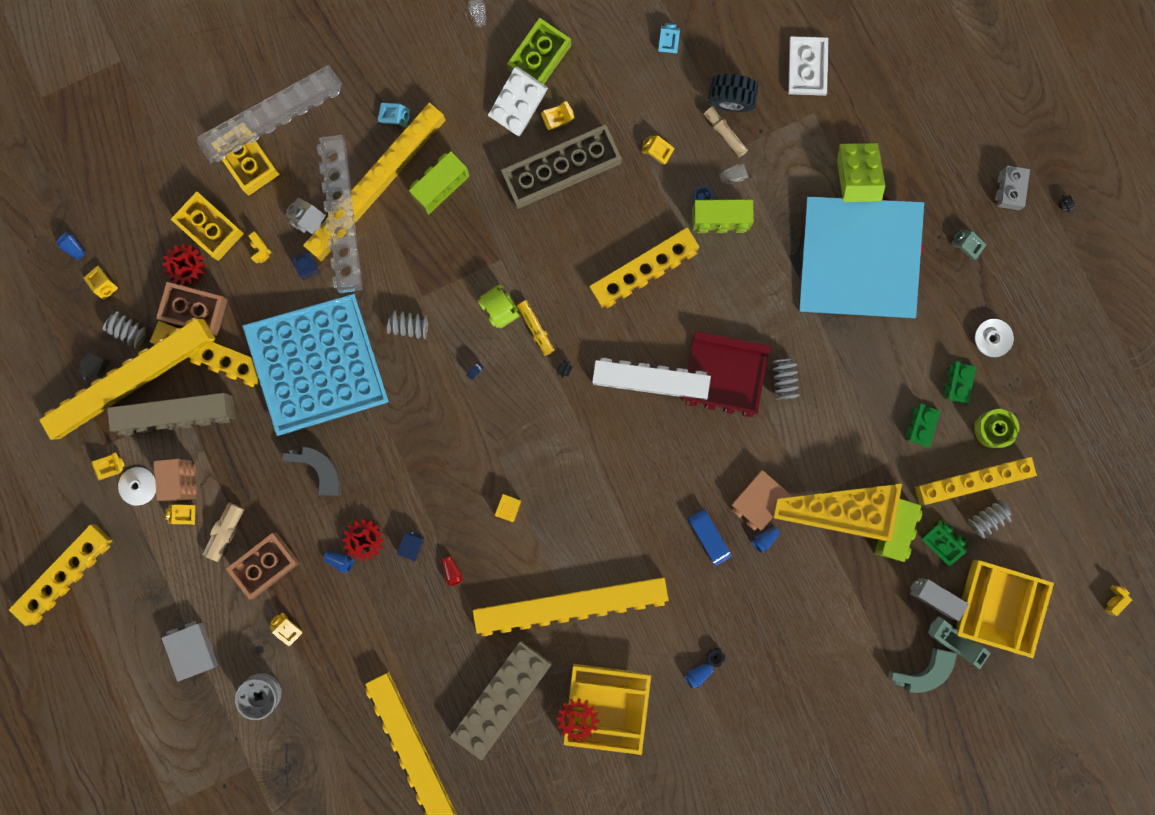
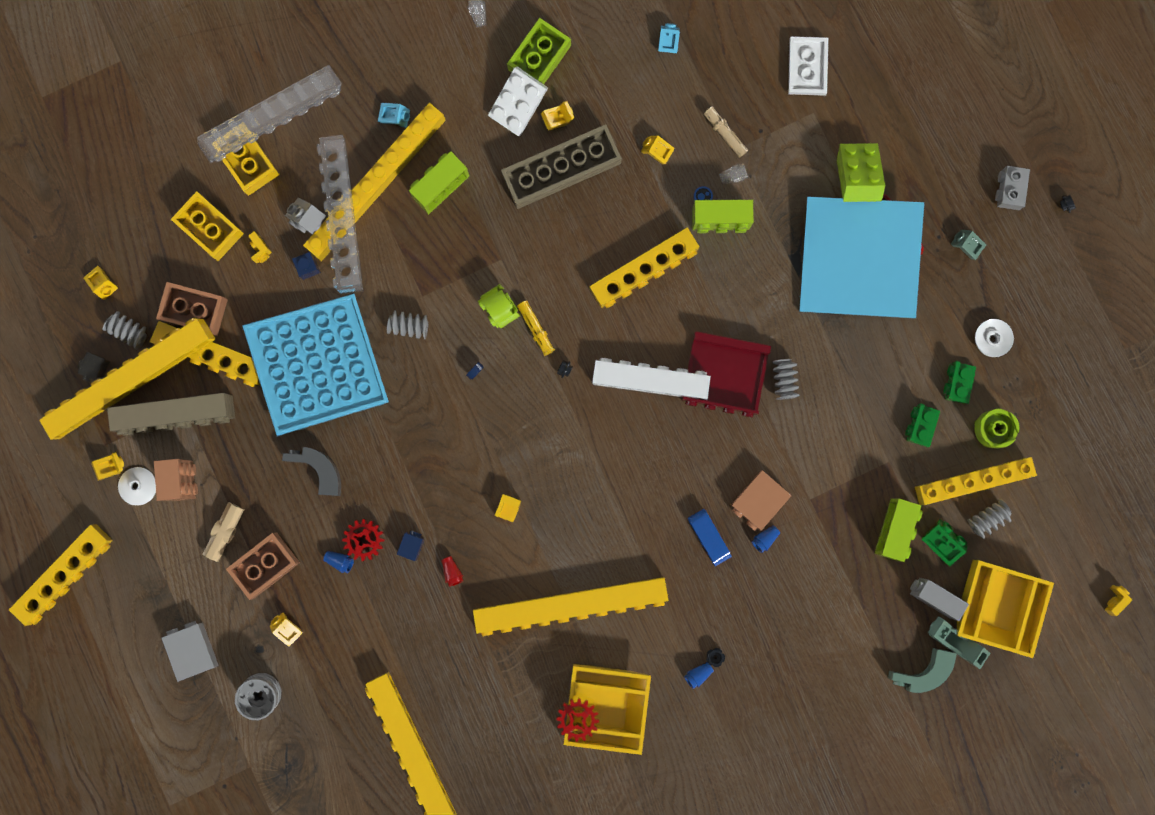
blue cone [56,232,86,261] -> none
red gear [162,244,206,286] -> none
yellow bracket [165,505,195,525] -> none
dark tan brick [450,640,552,761] -> none
black wheel [708,74,759,112] -> none
yellow wing [774,484,902,542] -> none

